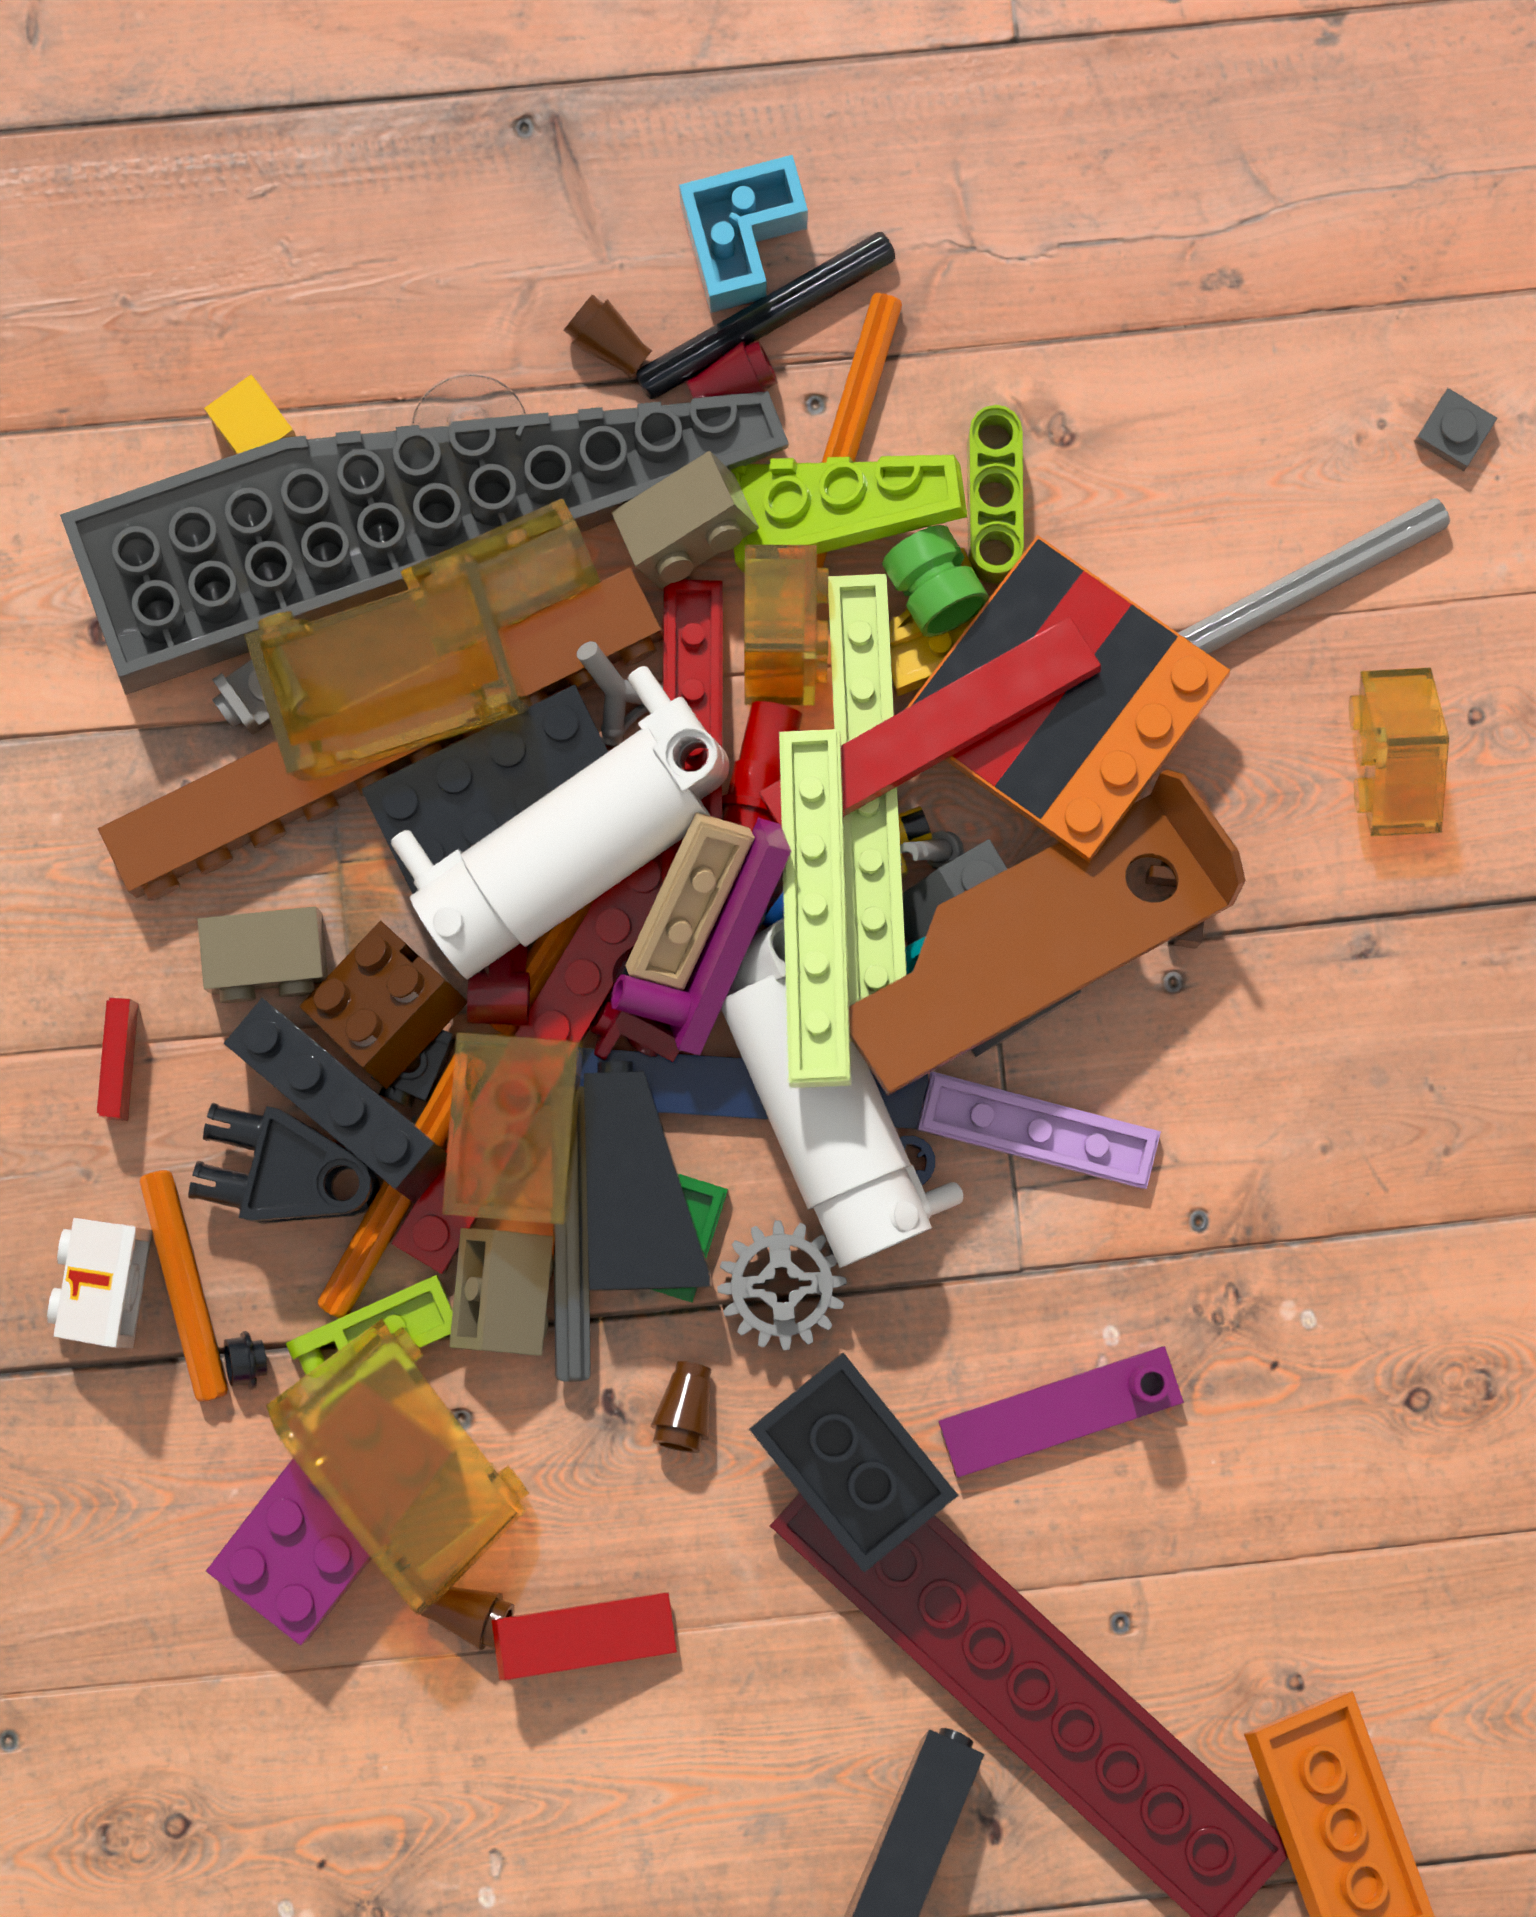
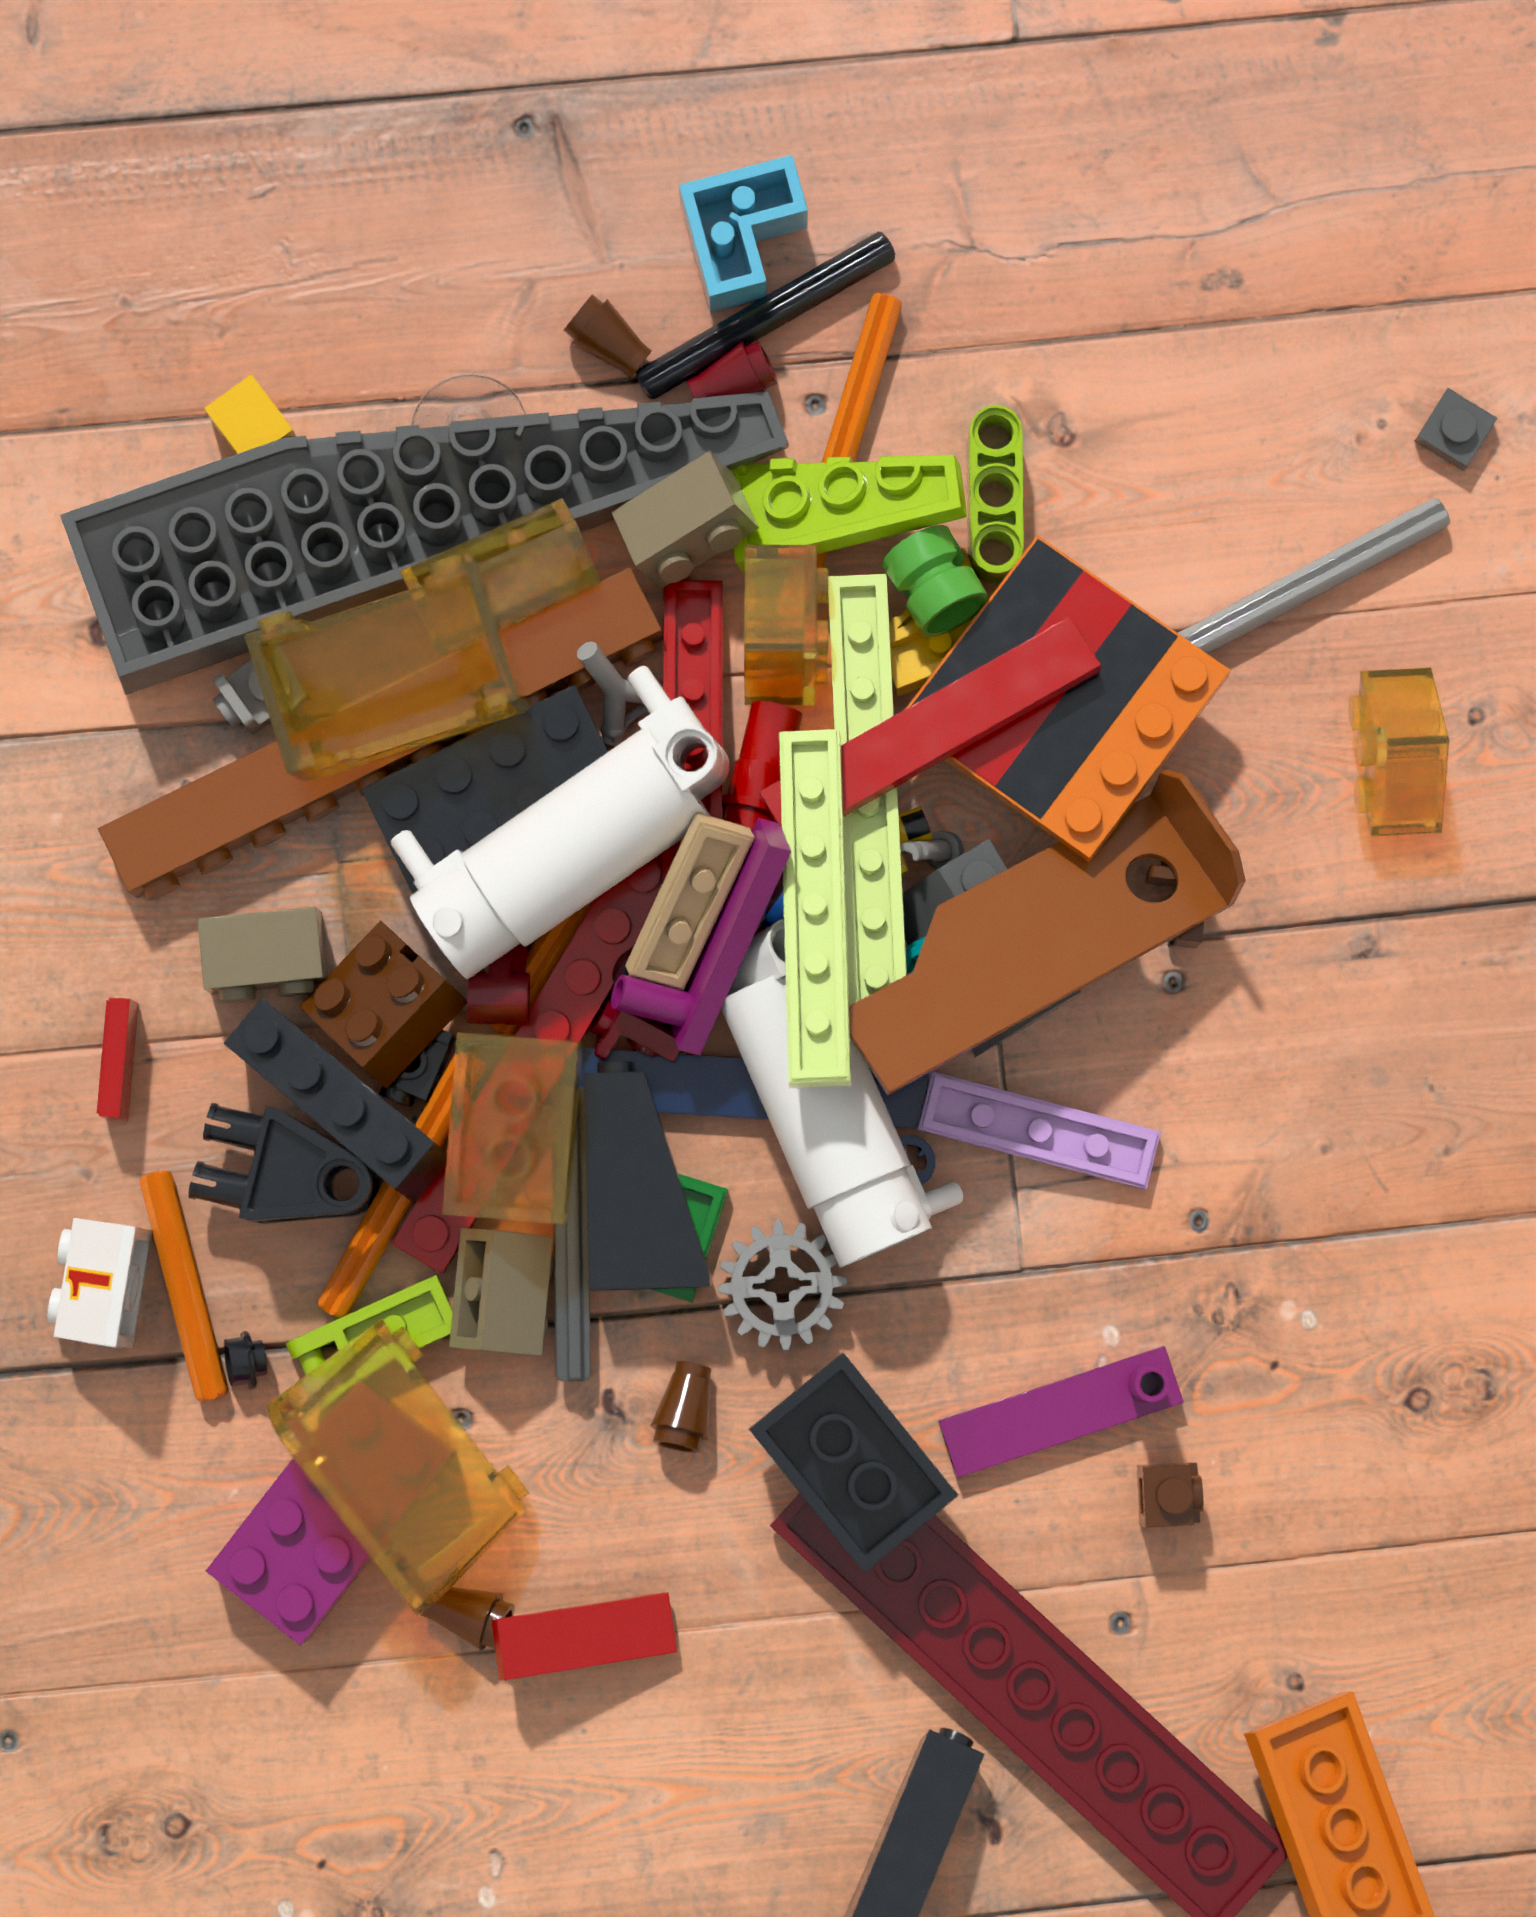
none -> reddish brown brick [1137,1462,1204,1527]

